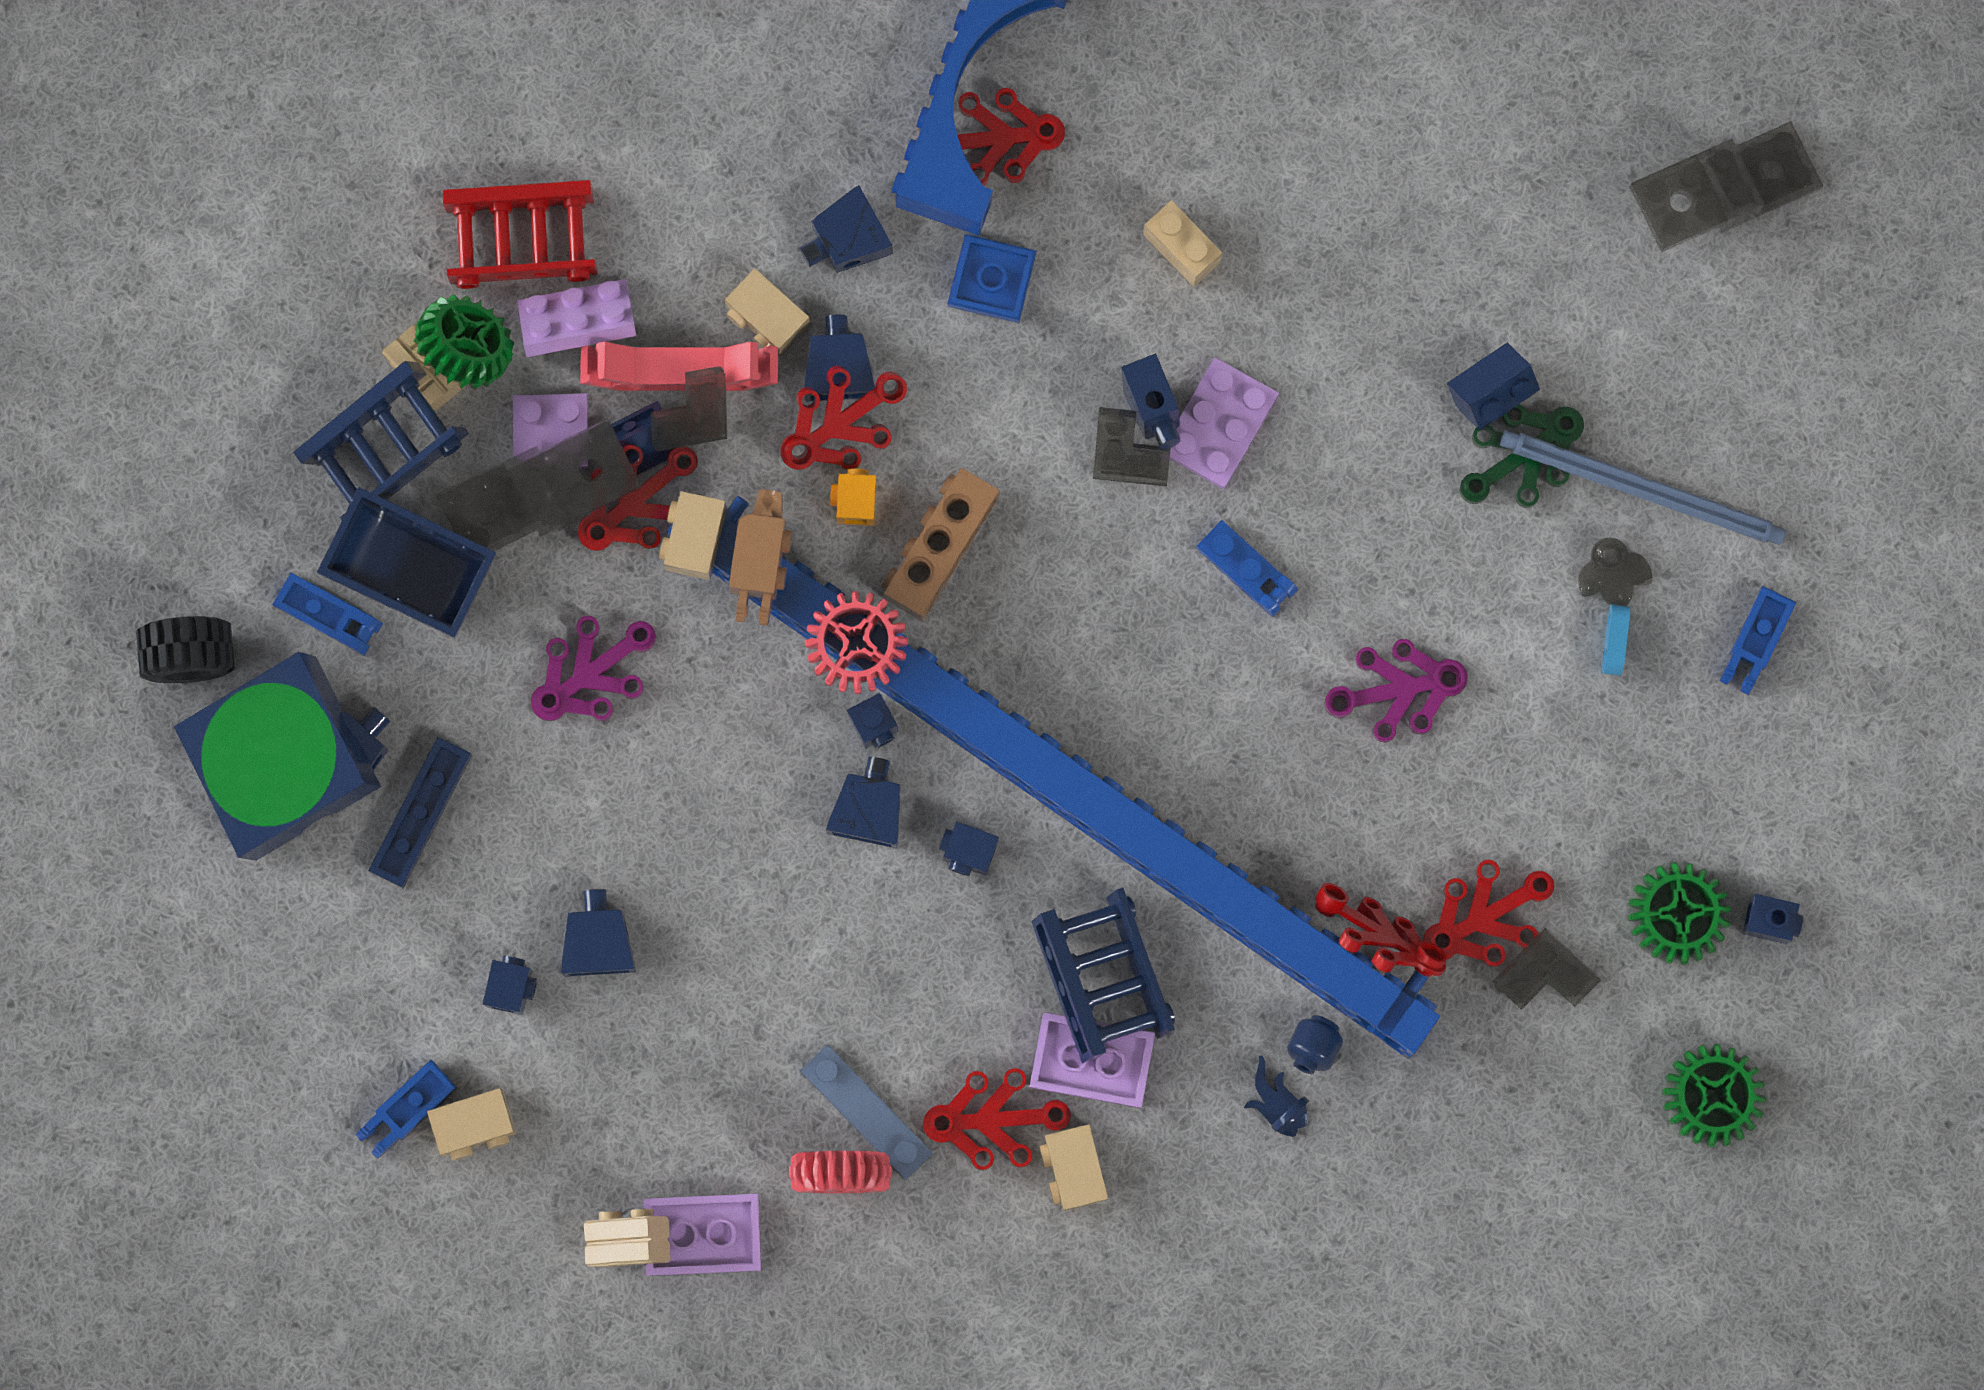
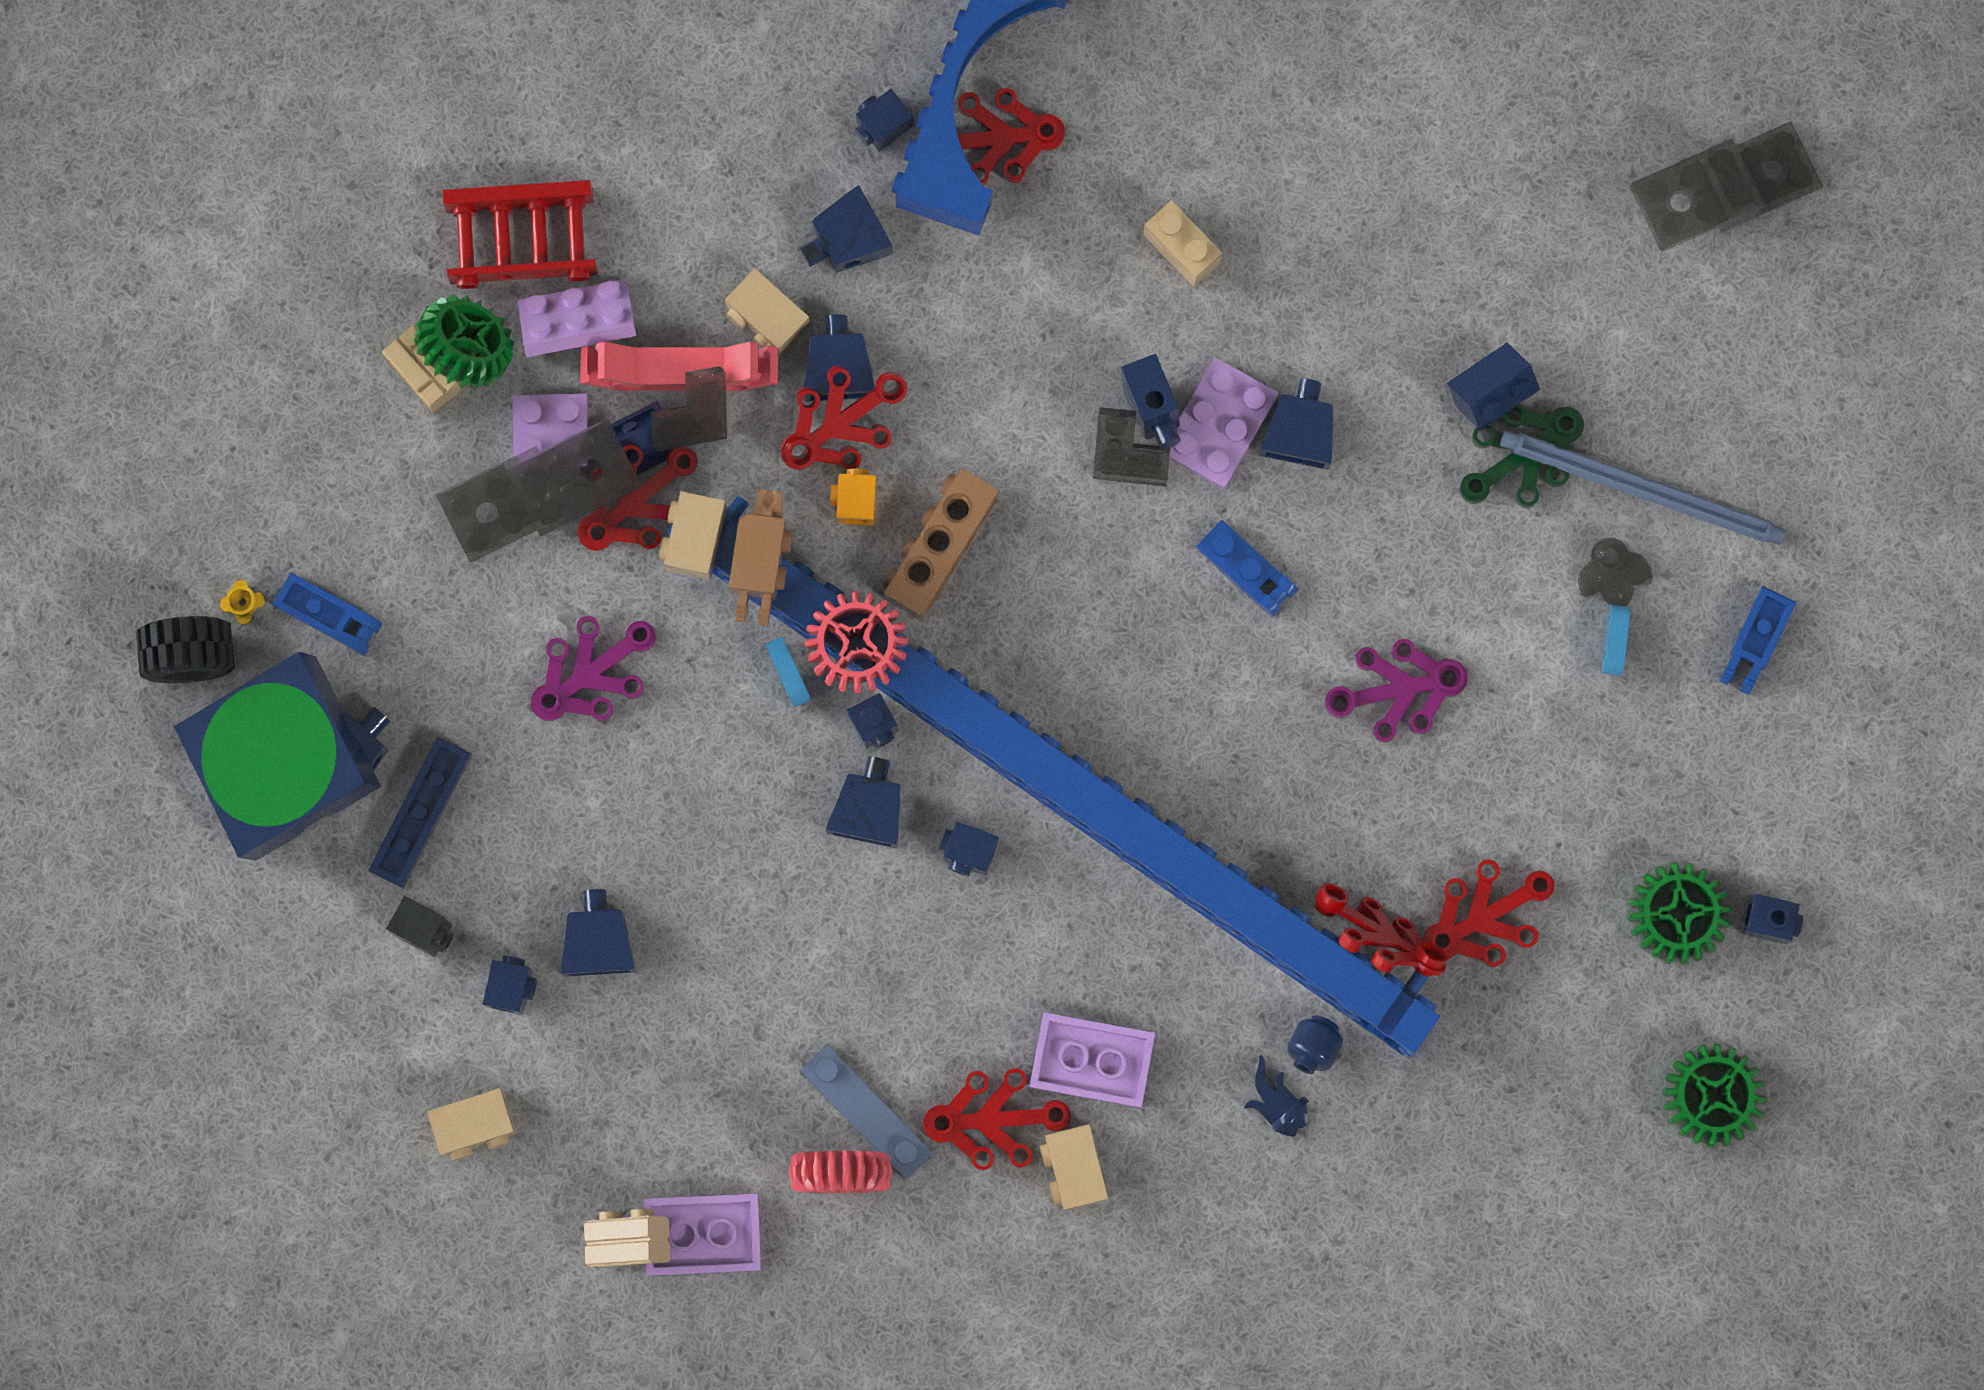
dark blue fence [293,361,469,520] -> none
dark blue container [317,487,496,639] -> none
blue hinge [356,1060,458,1159] -> none
blue plate [947,234,1037,324] -> none
dark blue fence [1031,887,1175,1064] -> none
clear smoke plate [1493,927,1601,1010] -> none
none -> yellow plate [220,580,265,625]
none -> pearl dark grey brick [386,896,454,958]
none -> dark azure beam [765,637,811,708]
none -> dark blue brick [855,89,914,151]
none -> dark blue torso [1259,378,1333,470]

